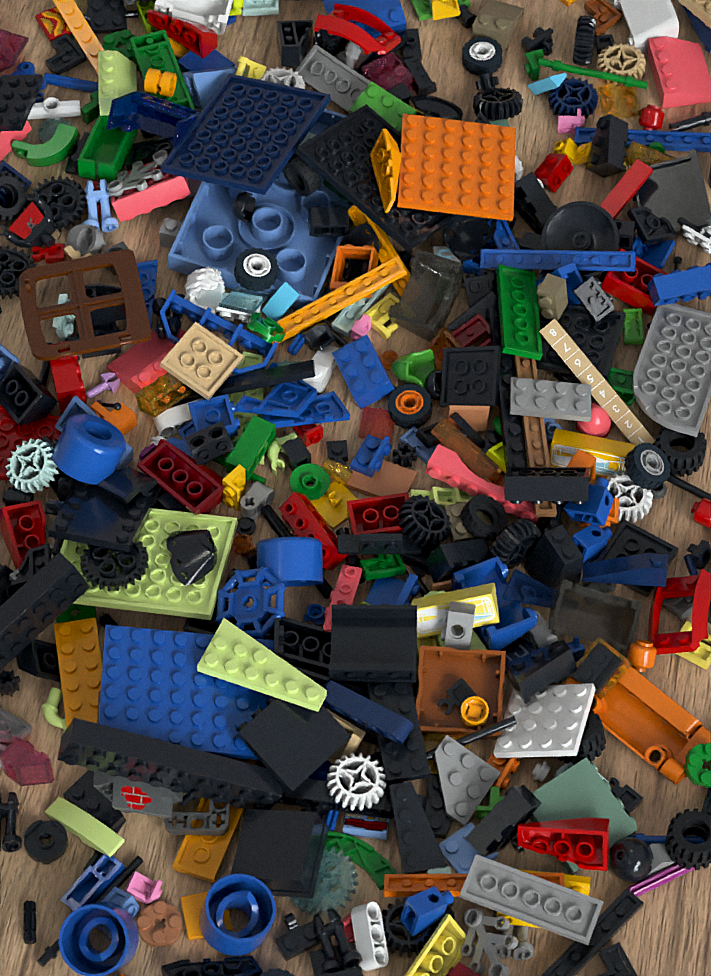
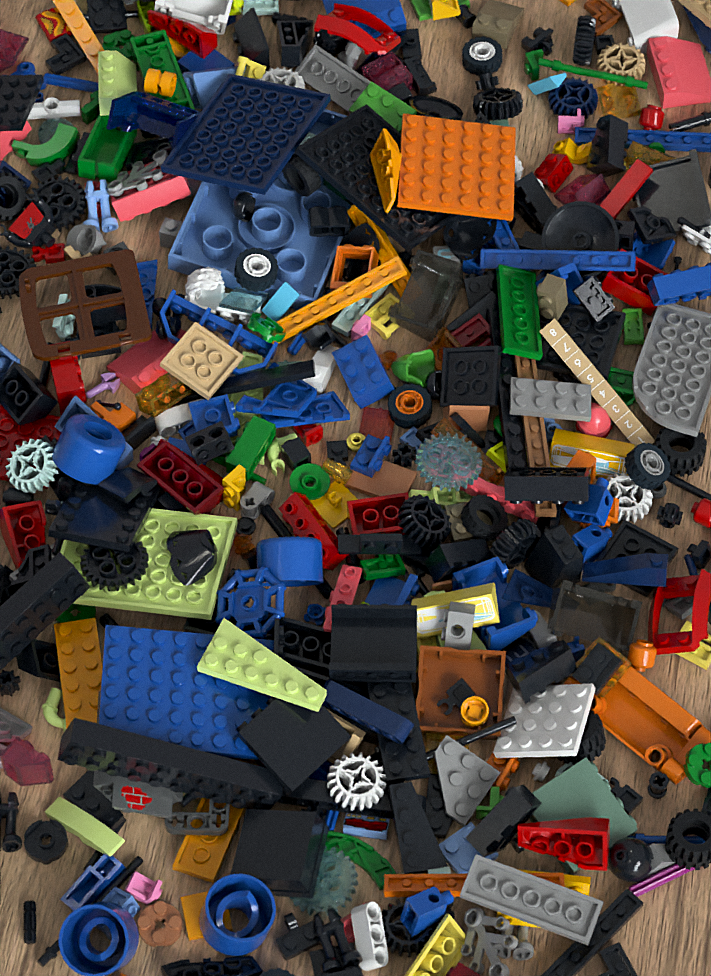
none -> black plate [32,158,65,185]
none -> black panel [122,415,157,451]
none -> black slope [232,8,270,71]
none -> black axle [272,12,307,24]
none -> light yellow plate [347,433,366,452]
none -> clear light blue gear [415,432,483,492]
none -> clear pink slope [554,174,611,205]
none -> black bush [647,772,669,799]
none -> black gear [656,503,683,528]

